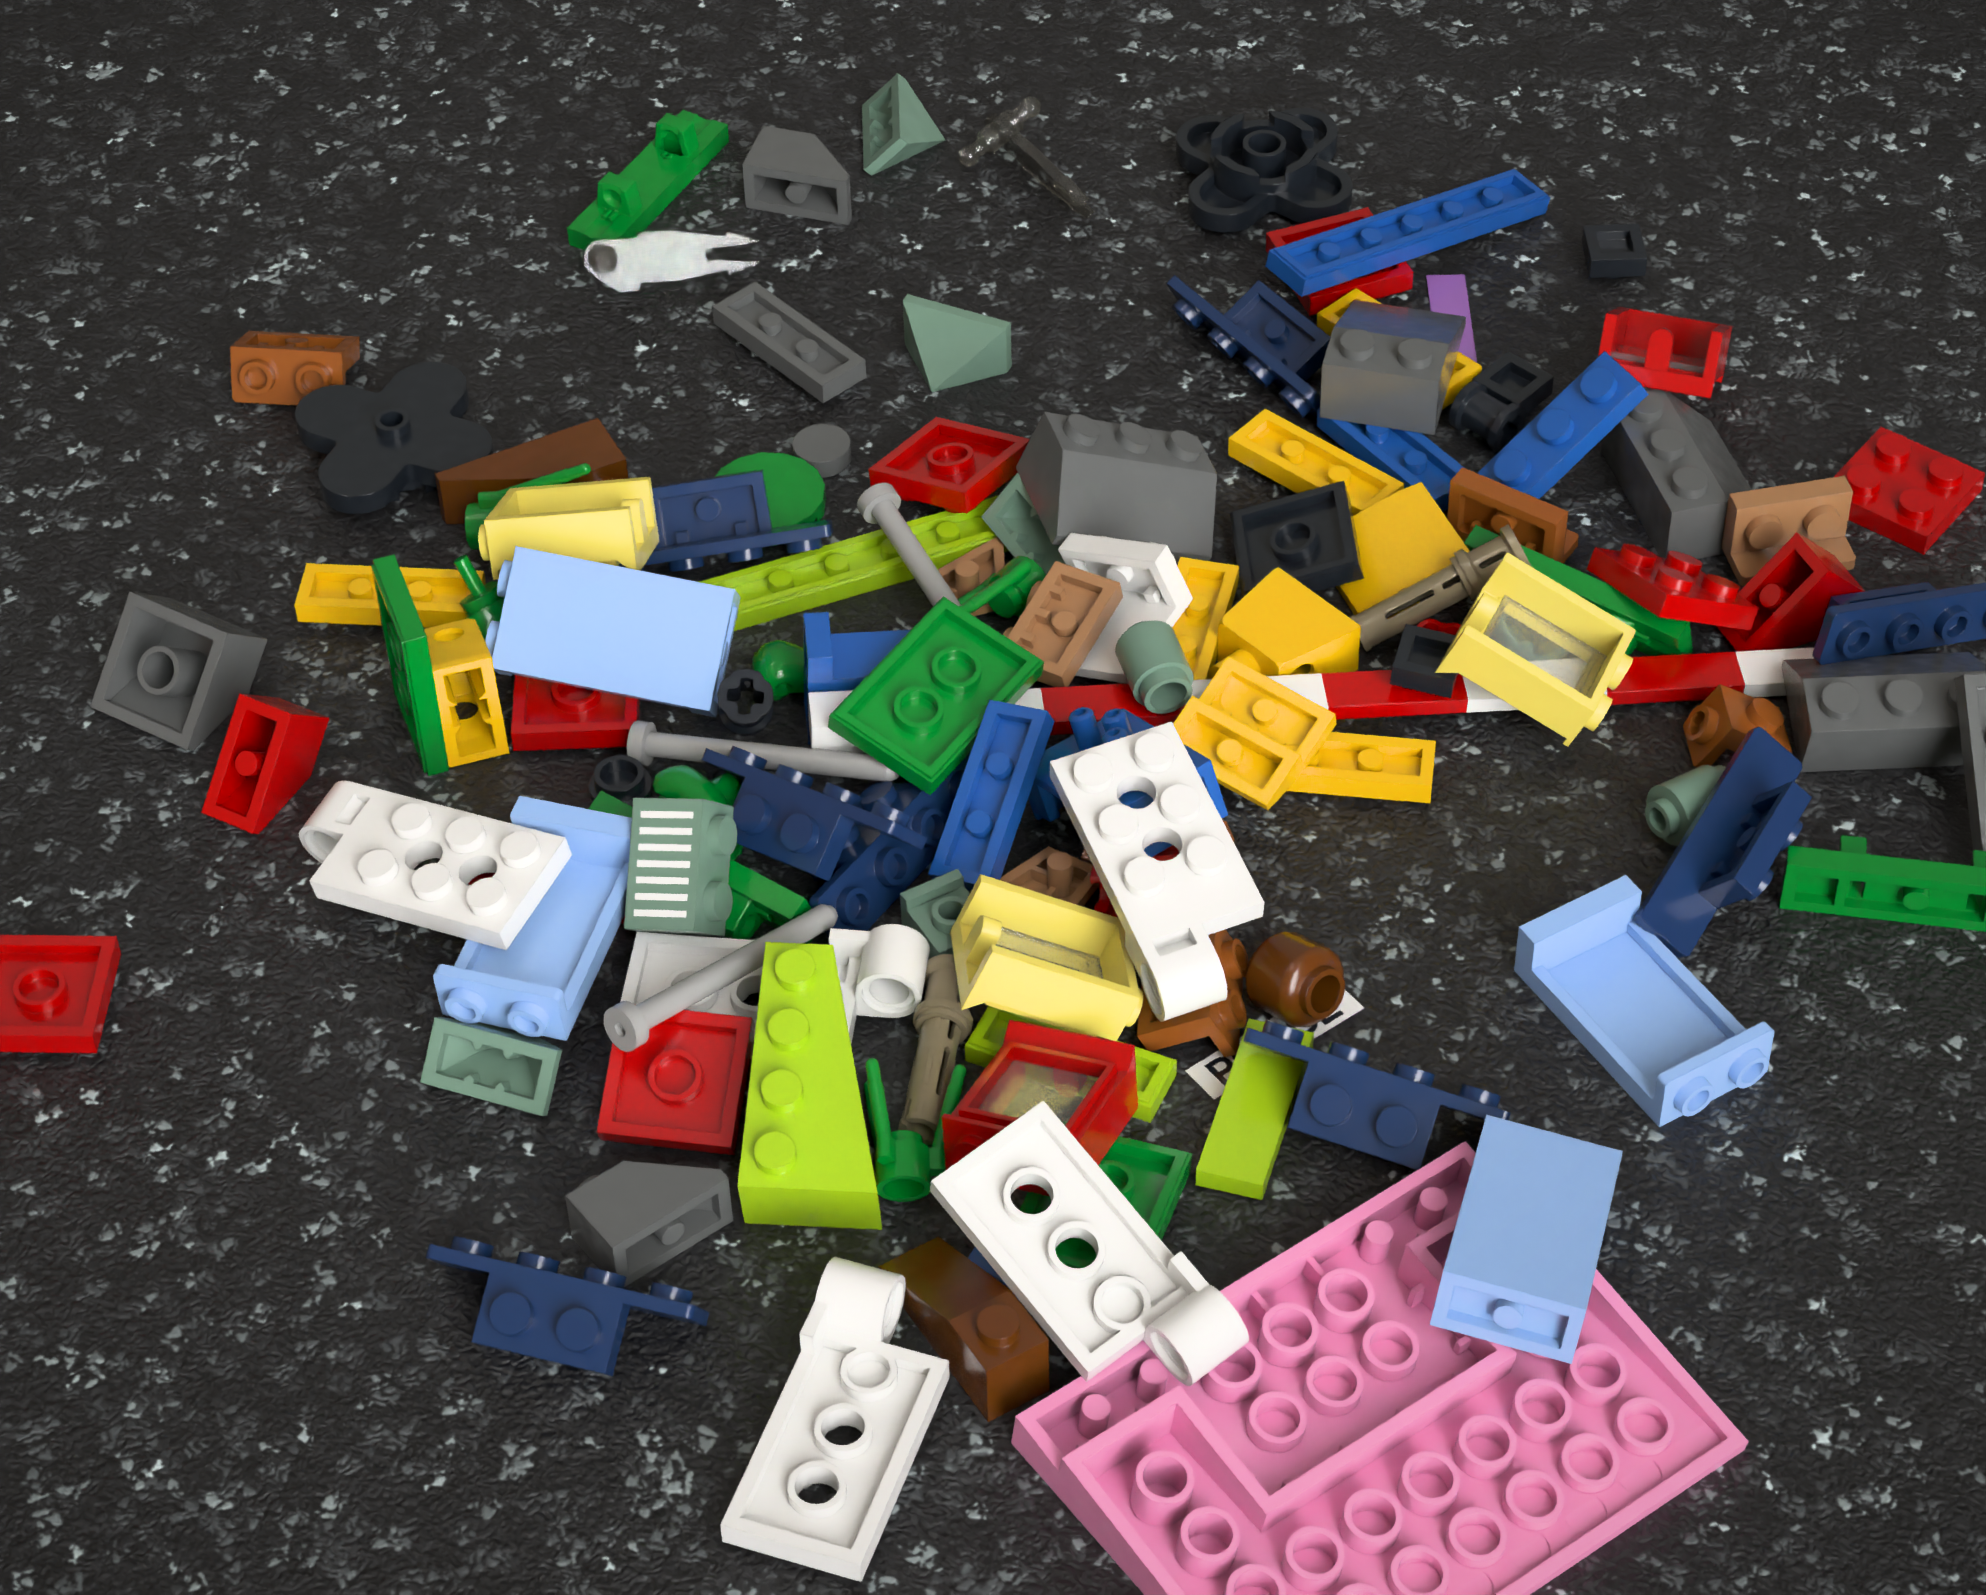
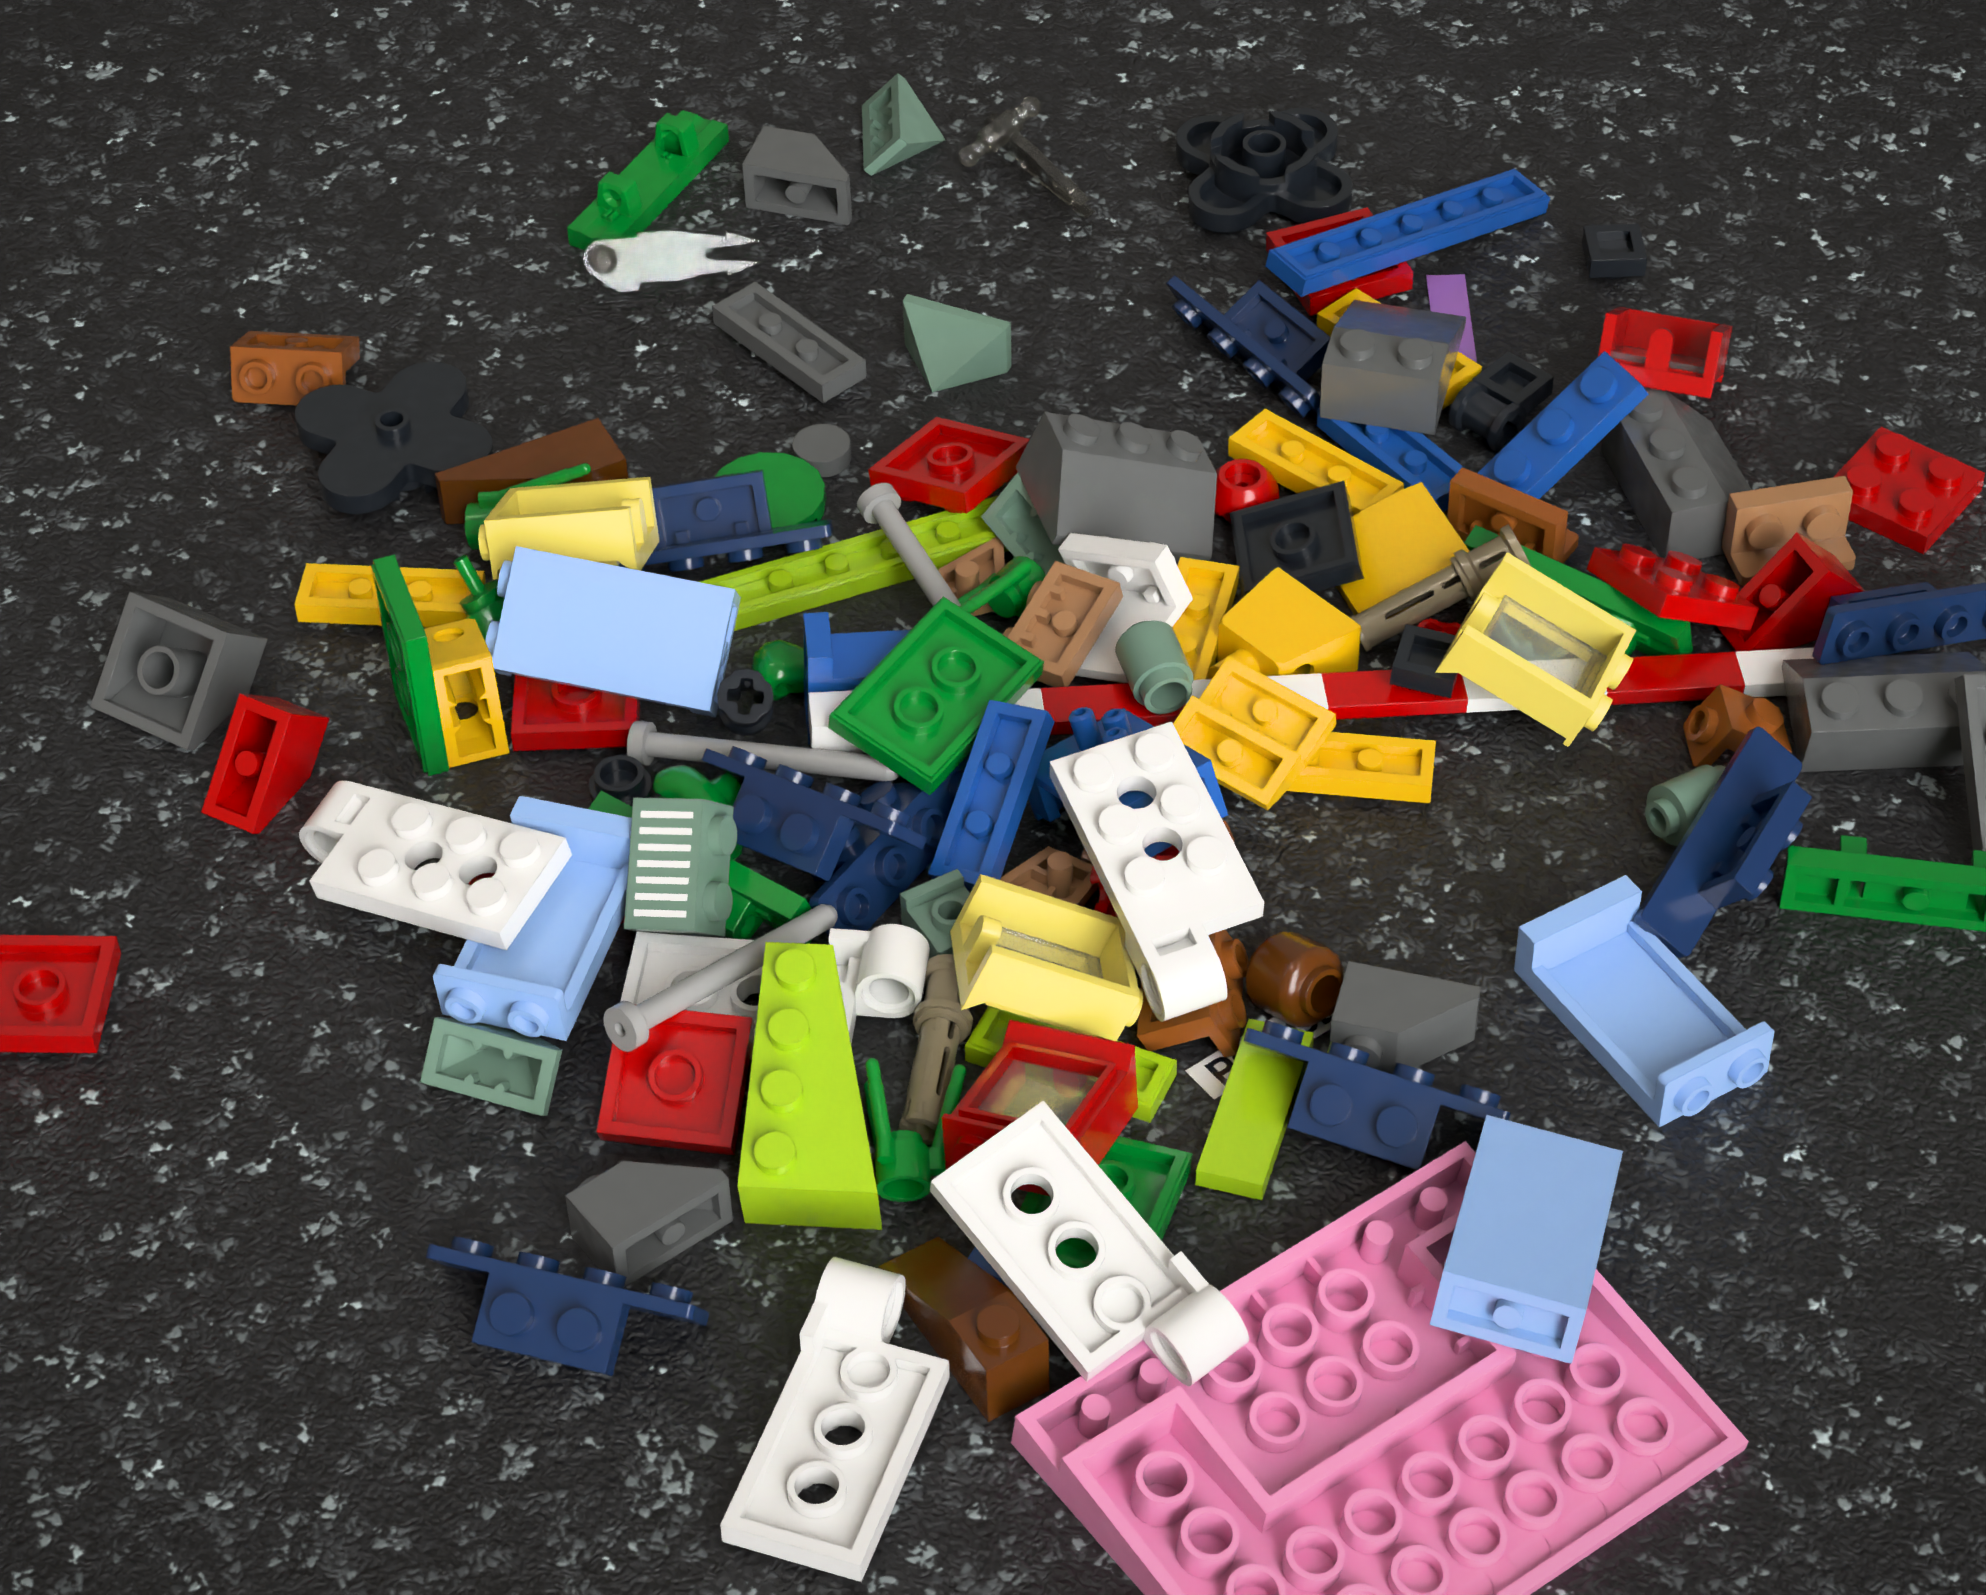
none -> red plate [1215,459,1280,523]
none -> dark grey slope [1330,961,1481,1074]

